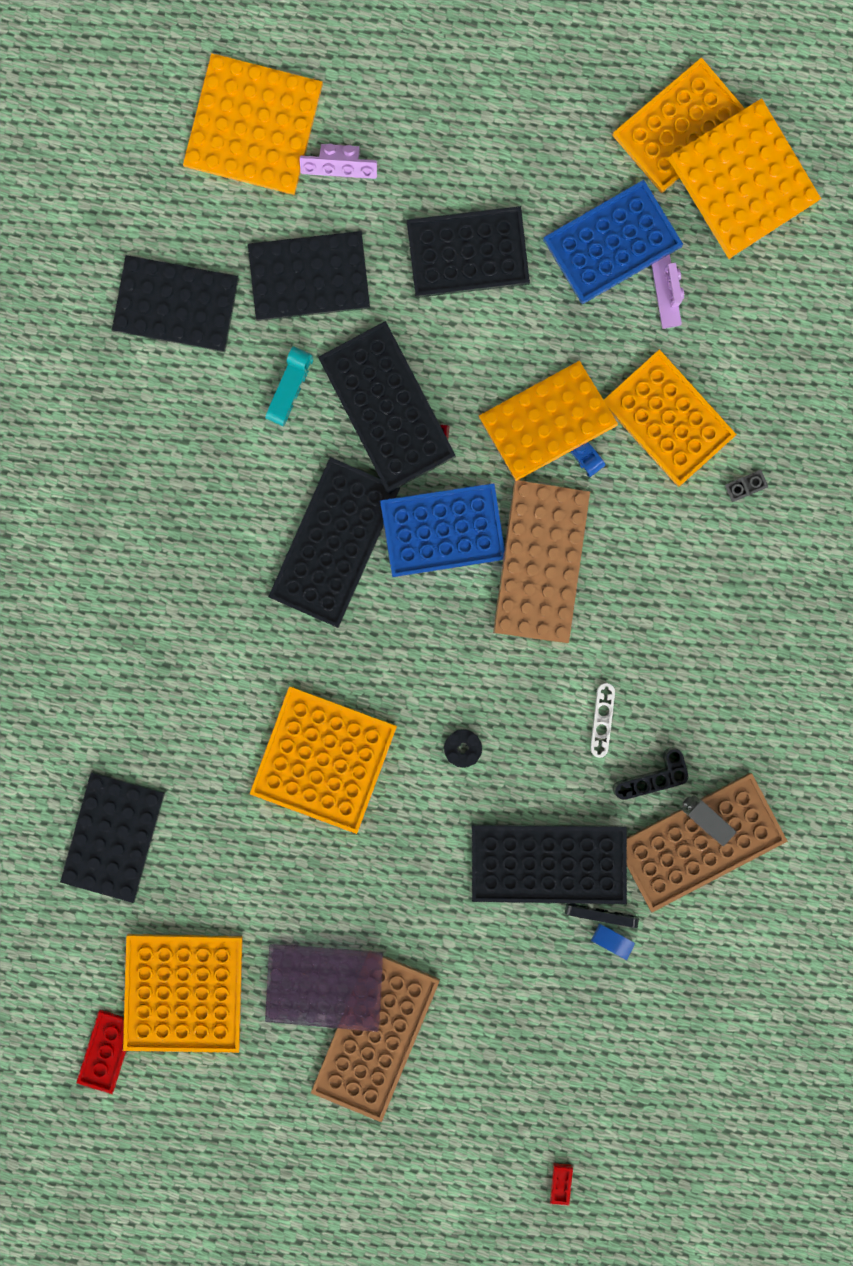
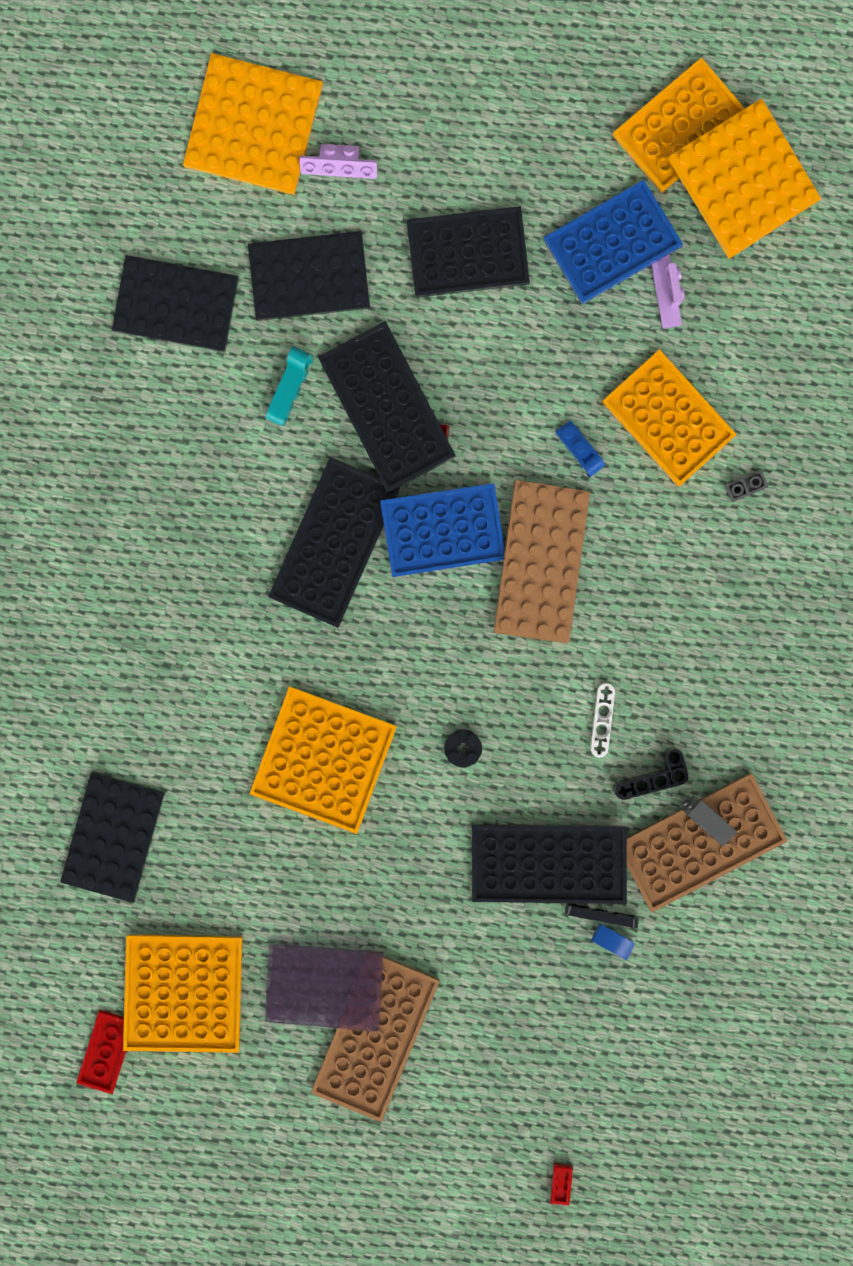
light orange plate [479,361,618,481] -> none

